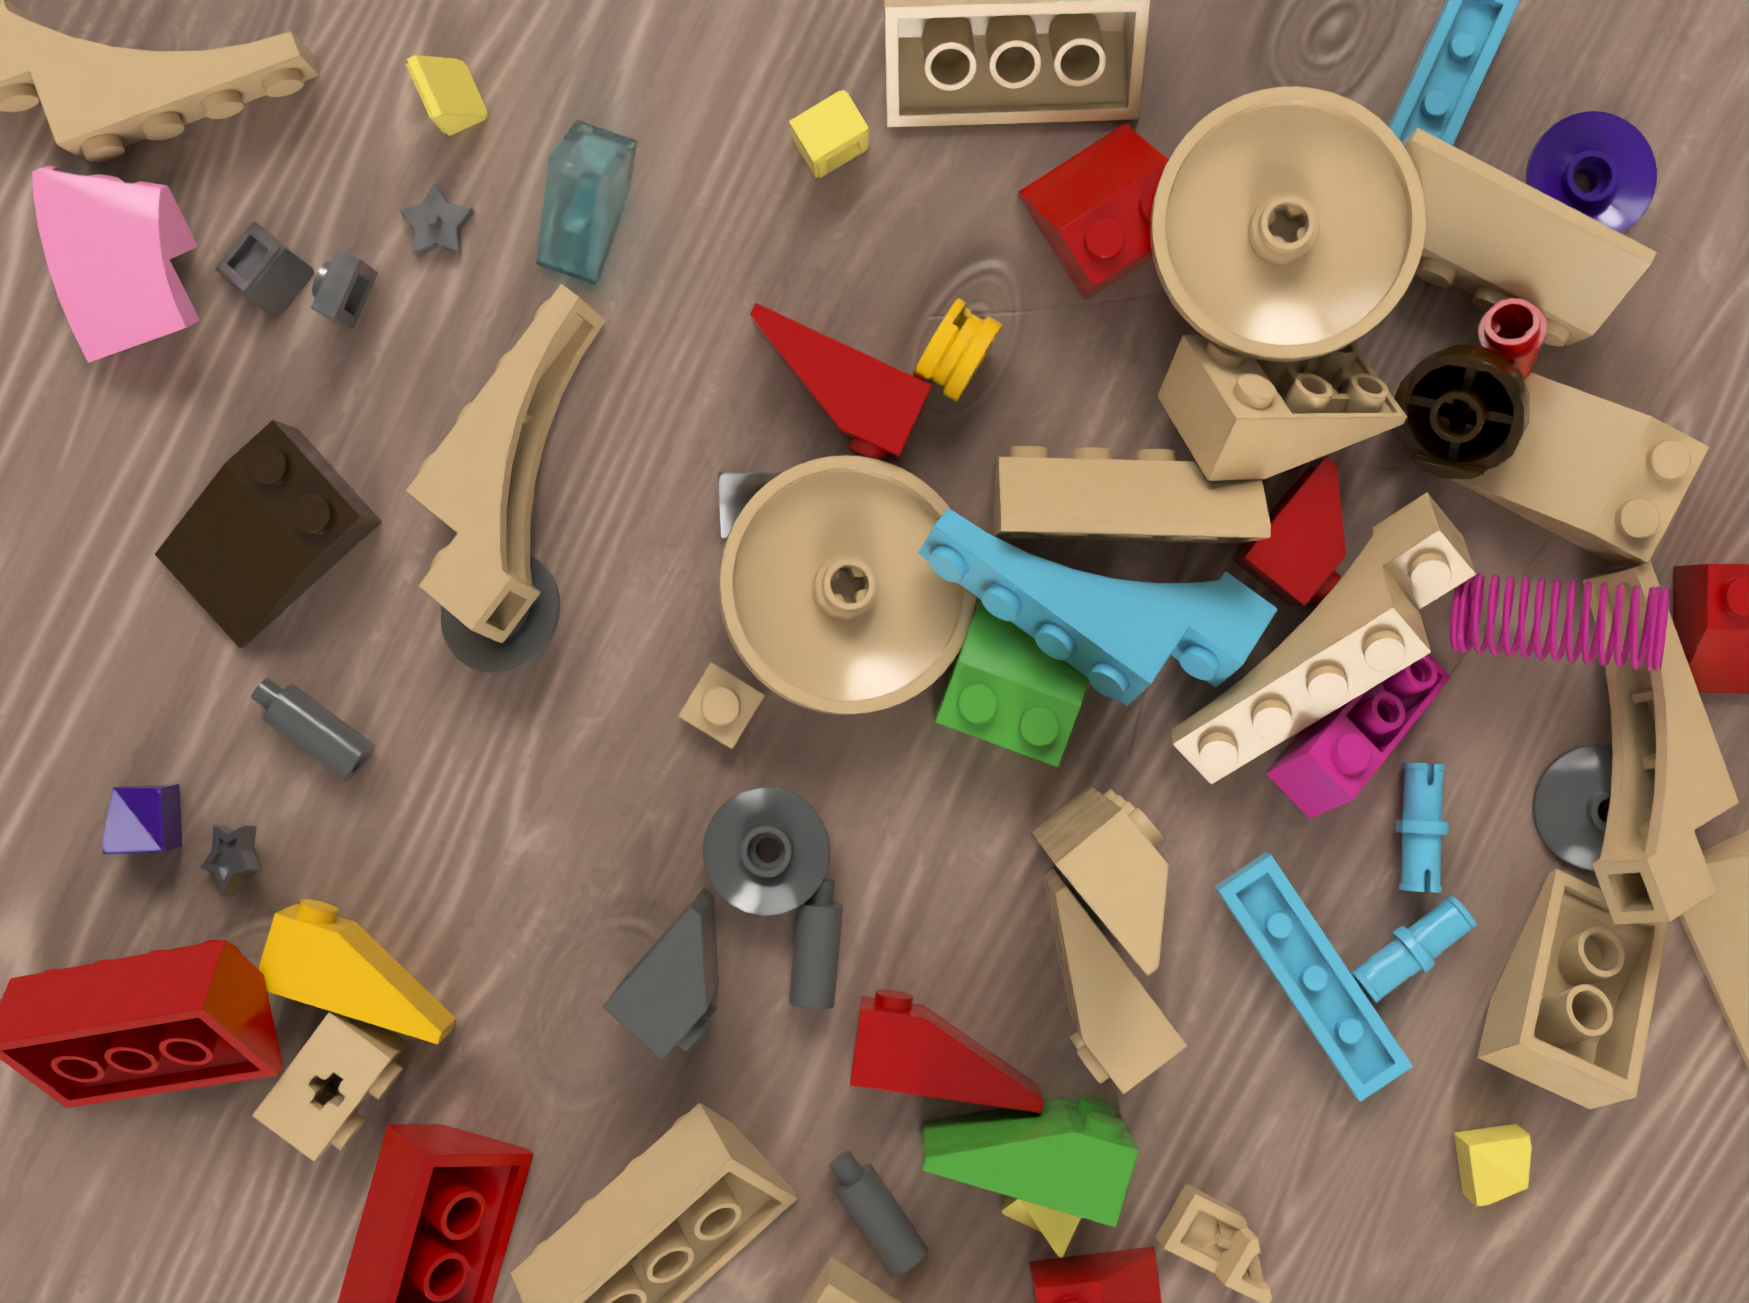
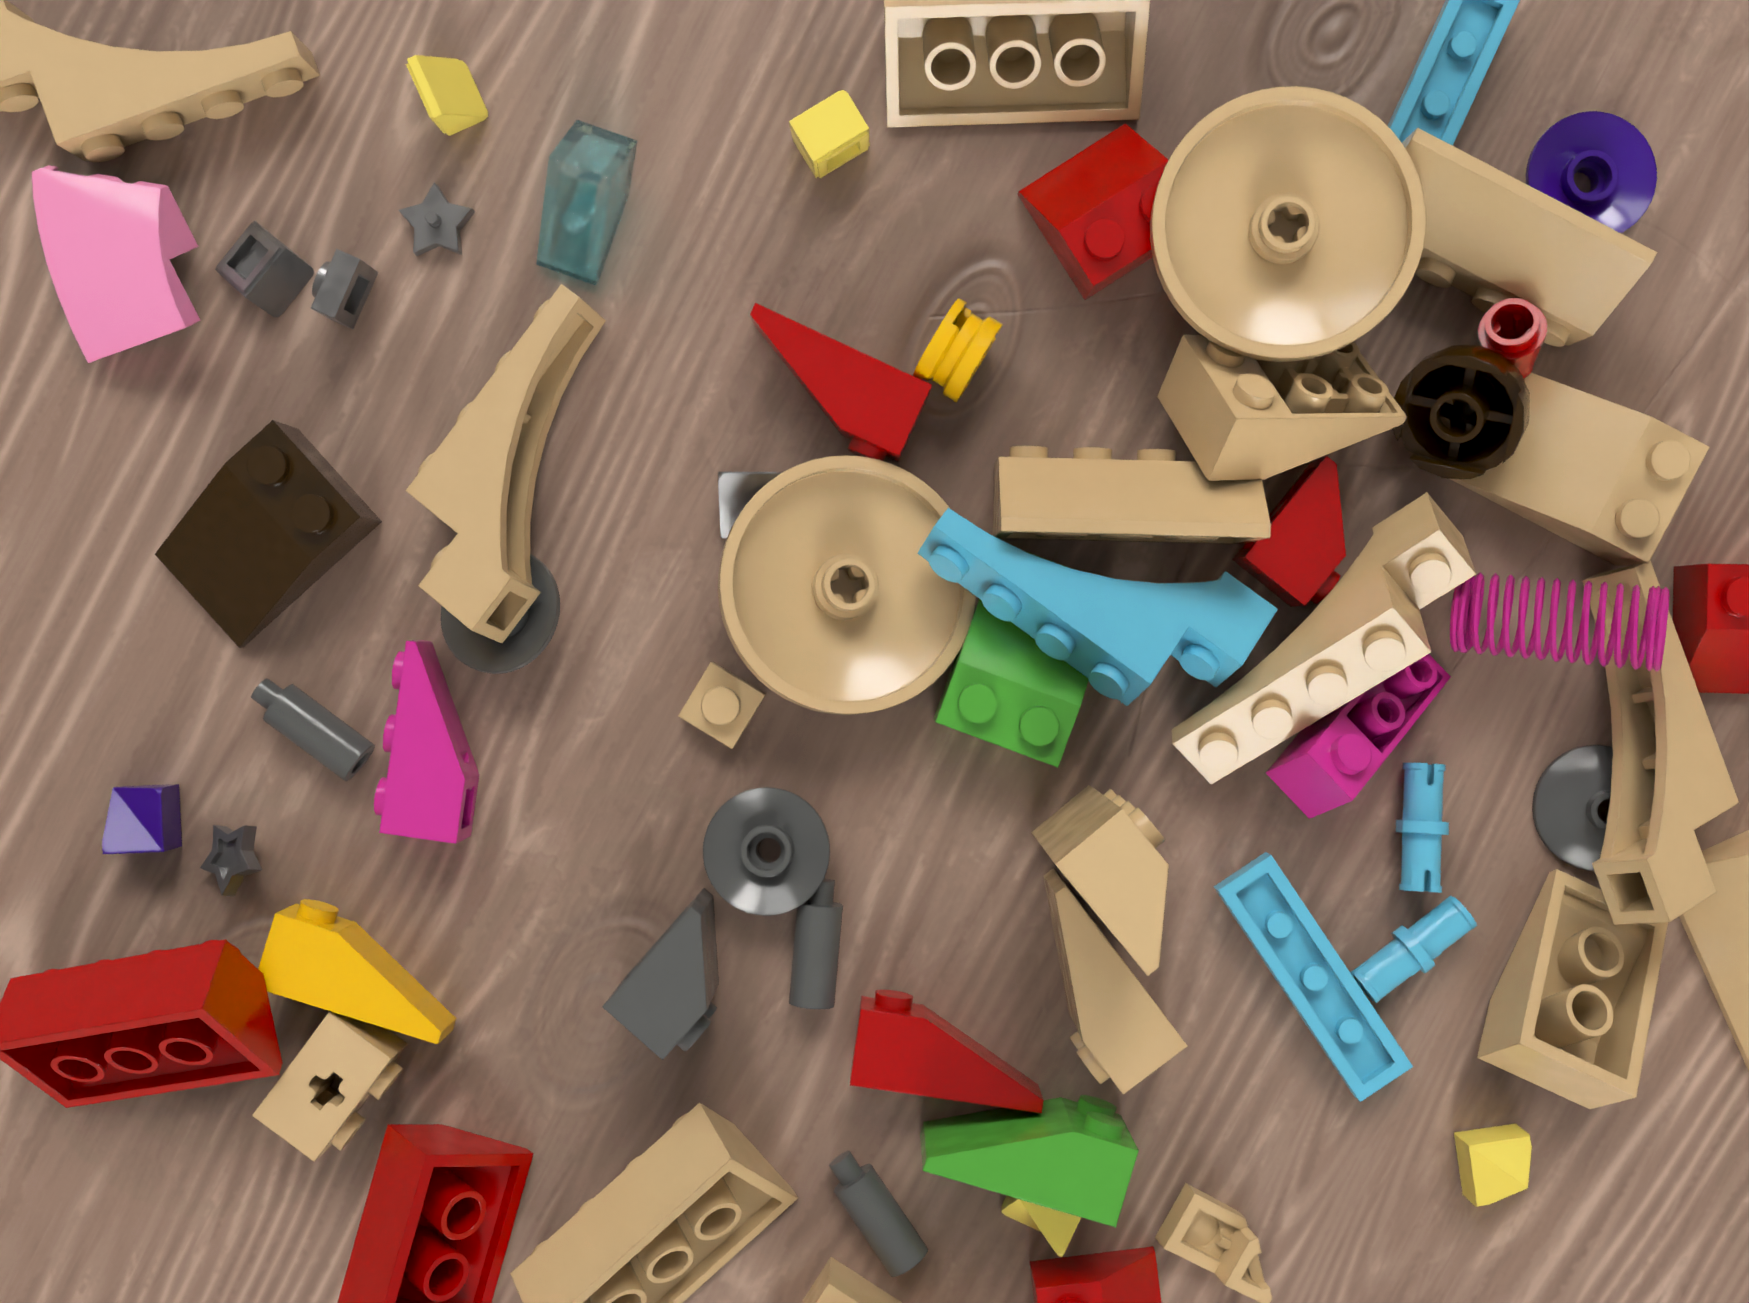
none -> dark pink slope [374,640,479,844]

